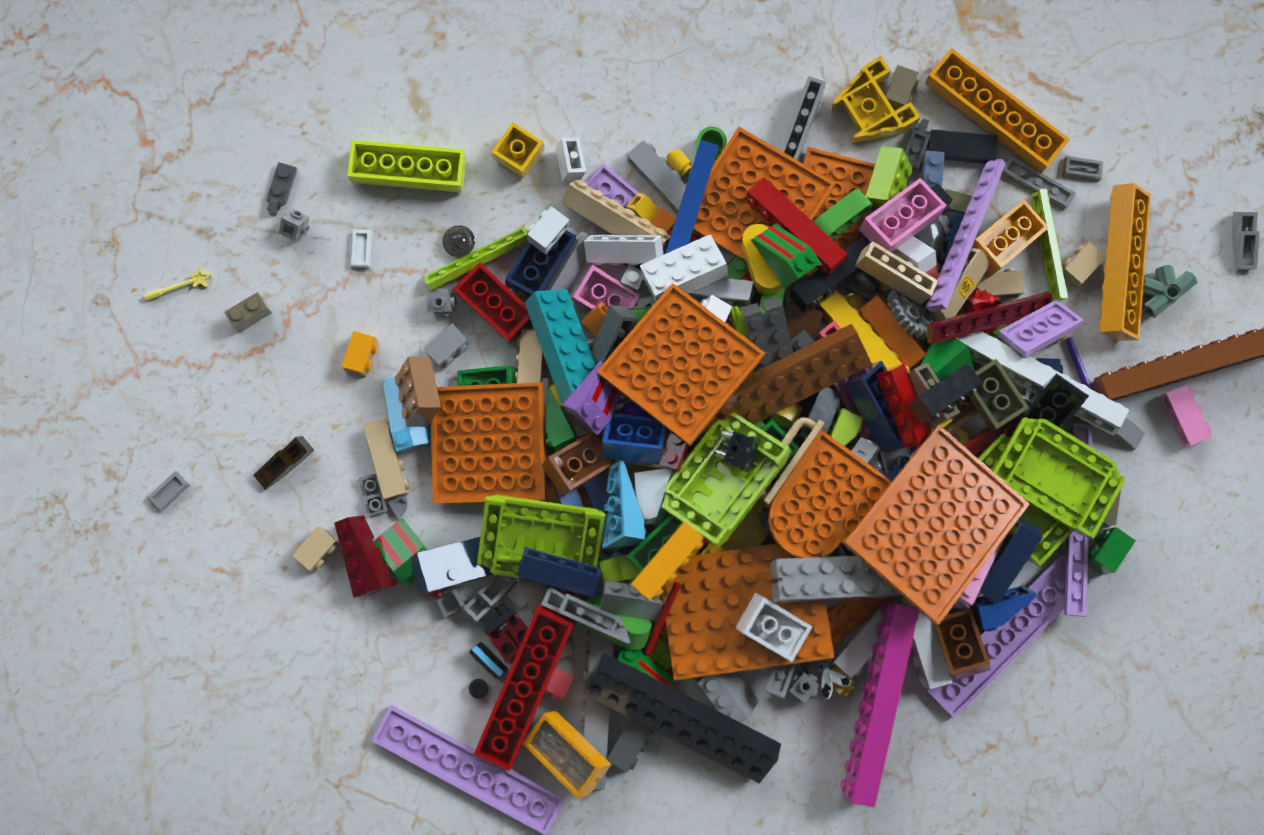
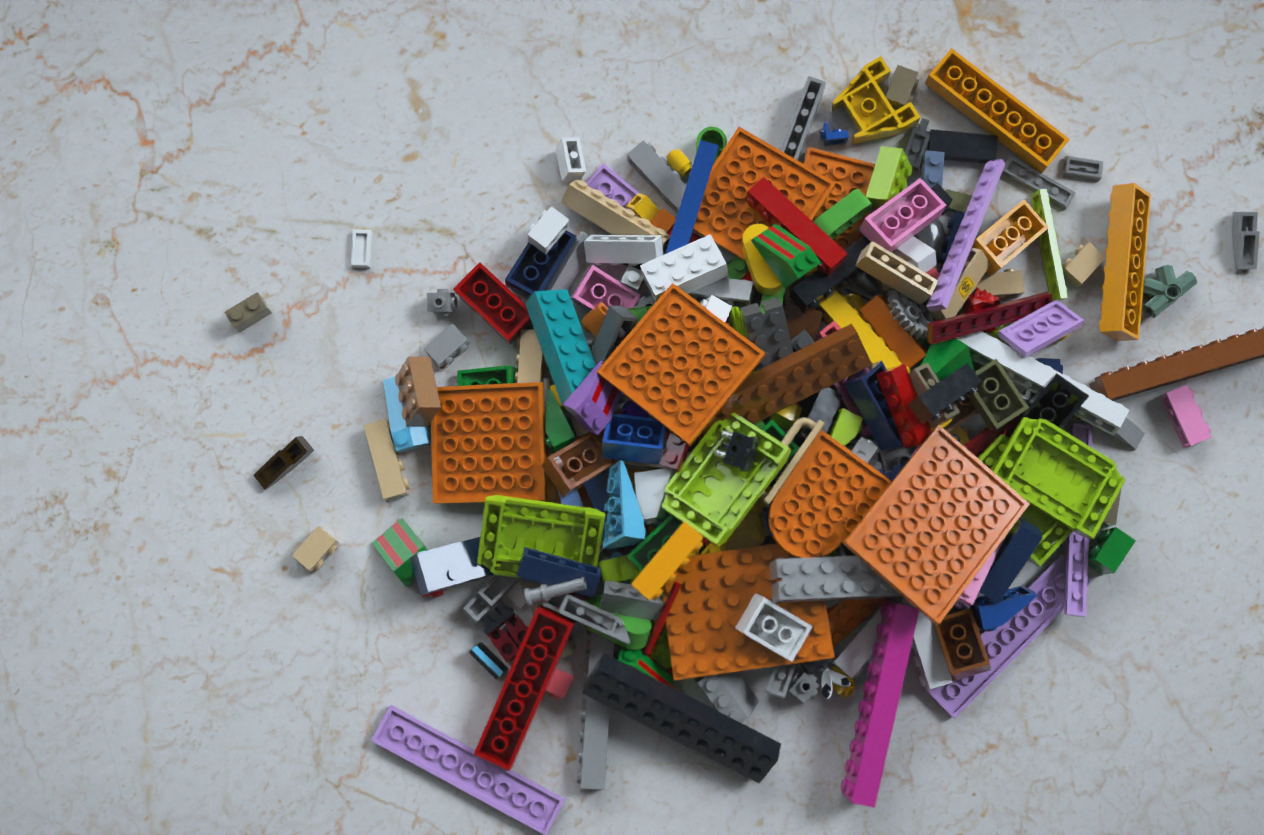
light yellow piece [144,267,212,301] -> none
light grey tile [147,471,190,512] -> none
dark grey hinge [266,162,298,215] -> none
light grey brick [278,209,310,241] -> none
dark red wedge [334,515,397,598] -> none
light orange brick [341,331,379,376] -> none
neon yellow brick [347,140,467,193] -> none
light grey slope [359,473,388,516] -> none
light grey tile [388,495,408,520] -> none
lime plate [423,226,528,290] -> none
light grey bracket [436,588,467,618] -> none
clear smoke hat [442,225,475,257] -> none
black plate [469,679,489,699] -> none
yellow brick [491,122,545,179] -> none
brick [523,711,611,799] -> none
dark grey brick [607,718,655,772] -> none
dark purple bar [1065,337,1093,390] -> none
none -> light grey pin [524,577,587,606]
none -> blue bracket [820,122,849,146]

